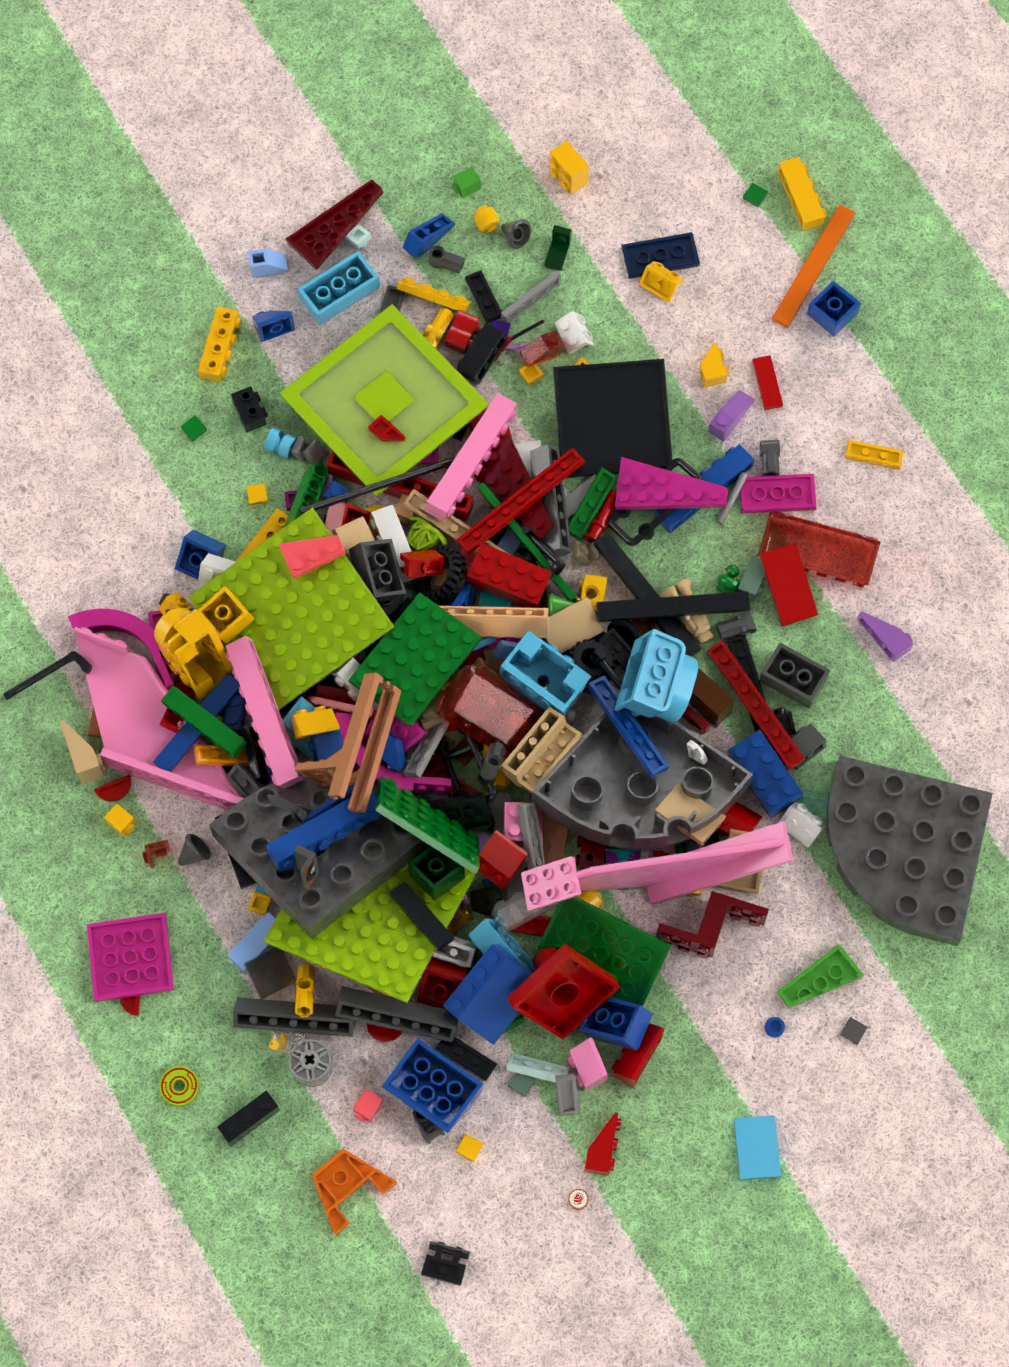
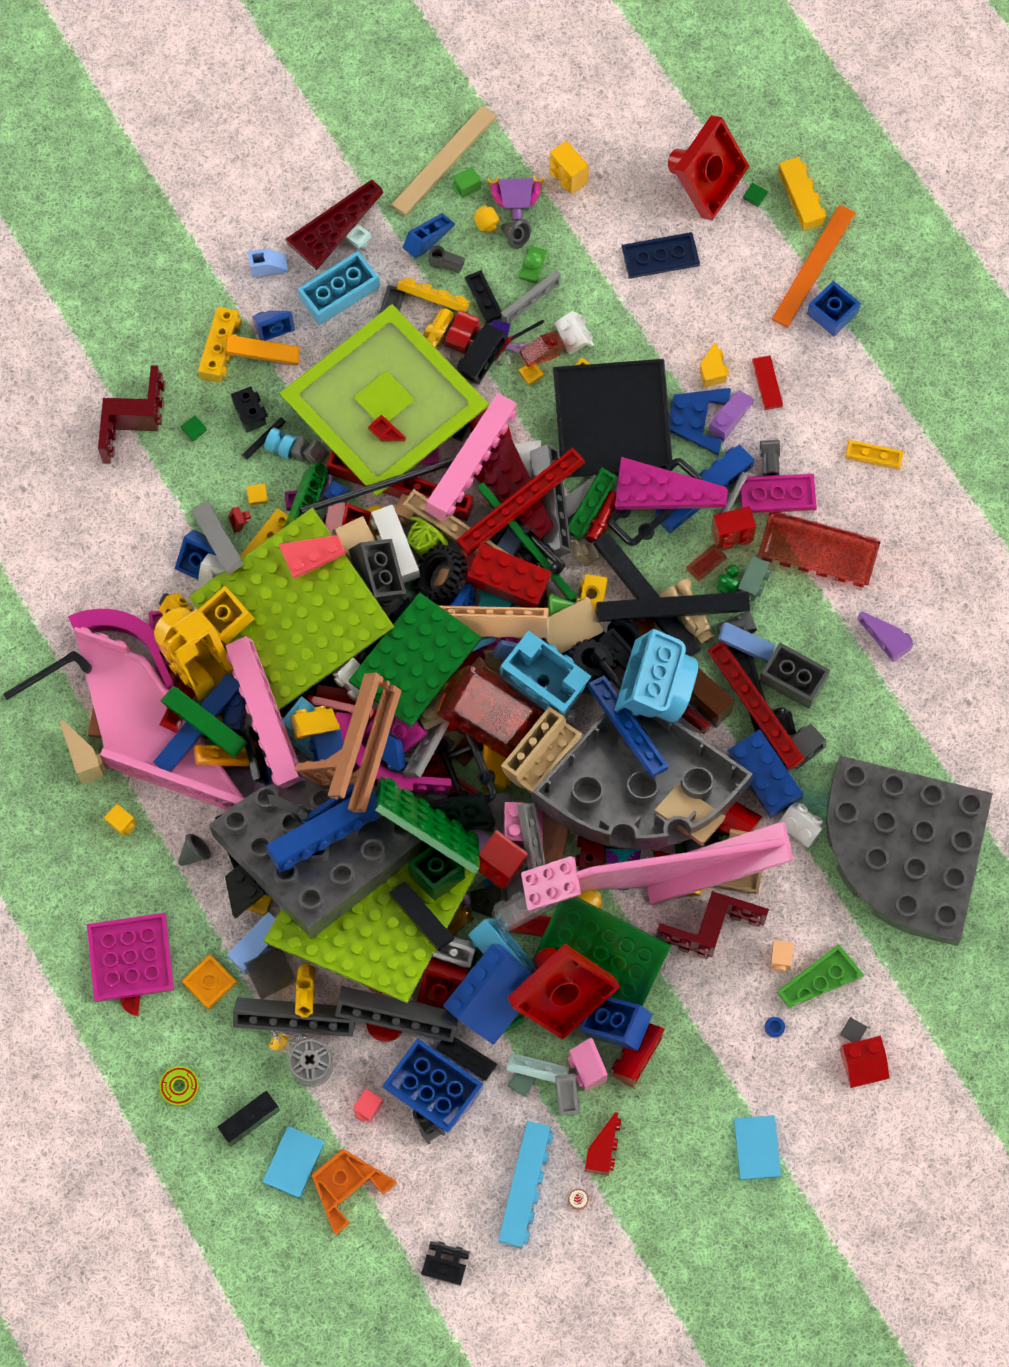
red tile [94,774,132,802] -> none
clear red bracket [142,840,171,868] -> none
dark grey panel [225,762,262,798] -> none
dark grey panel [294,845,319,891] -> none
red hinge [400,549,444,578] -> none
yellow tile [456,1134,484,1162] -> none
dark grey piece [479,742,506,780] -> none
dark green bracket [544,225,572,271] -> none
yellow bracket [639,261,684,303] -> none
white tile [687,740,708,765] -> none
red tile [759,543,818,627] -> none
none -> dark red bracket [98,365,165,464]
none -> light orange tile [181,954,237,1010]
none -> light grey tile [192,501,244,575]
none -> light orange tile [225,335,300,365]
none -> pearl dark grey wing [225,864,265,919]
none -> red tile [228,507,251,533]
none -> black bar [242,417,286,460]
none -> medium azure tile [262,1126,325,1199]
none -> tan tile [392,106,496,217]
none -> medium lavender torso [488,175,544,220]
none -> medium azure brick [498,1121,554,1249]
none -> bright green tile [519,245,547,284]
none -> red piece [668,115,750,220]
none -> blue wing [669,388,731,456]
none -> clear red tile [686,544,727,582]
none -> red brick [711,506,756,550]
none -> medium blue tile [718,622,775,663]
none -> light nougat brick [770,940,794,972]
none -> red slope [840,1036,890,1088]

